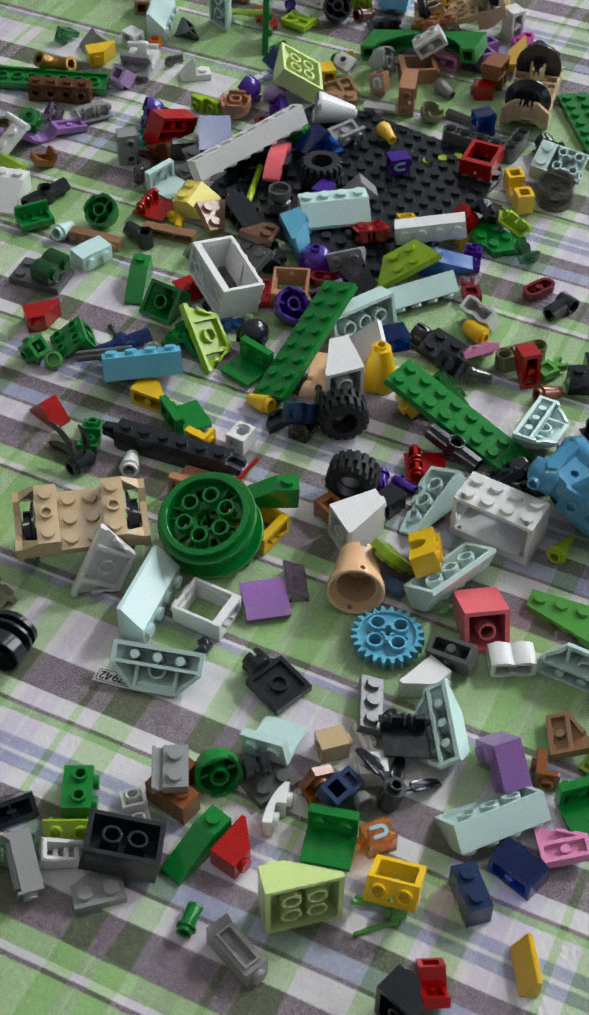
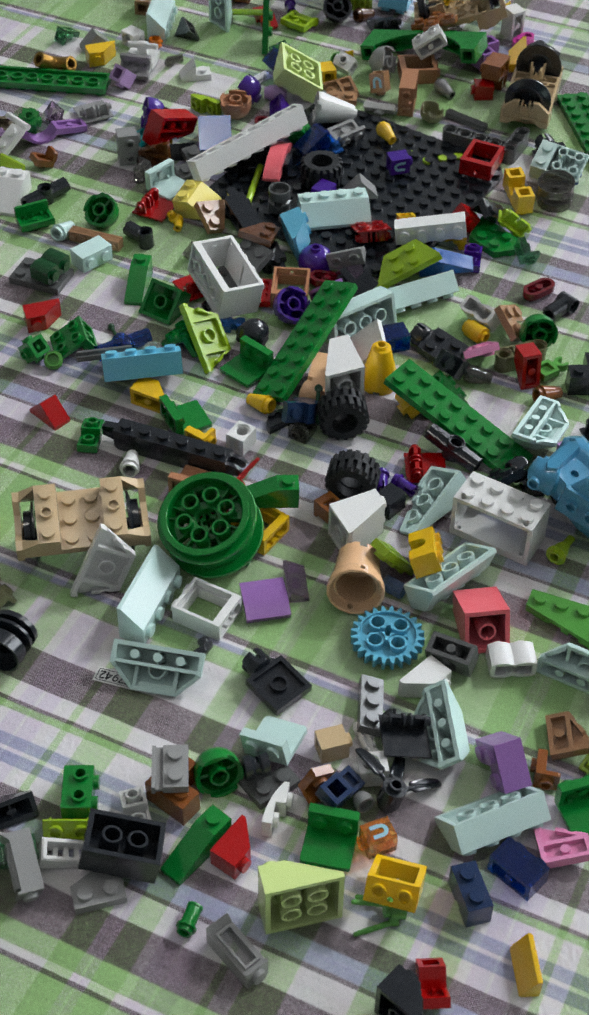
reddish brown brick [27,75,94,105] -> none
black plant [48,422,96,476] -> none
medium nougat piece [142,221,197,245] -> none
bright pink slope [433,49,463,73] -> none
dark red plate [460,277,483,302] -> none
clear blue brick [469,106,497,137] -> none
none -> medium nougat plate [494,304,524,342]
none -> green cylinder [519,314,558,350]

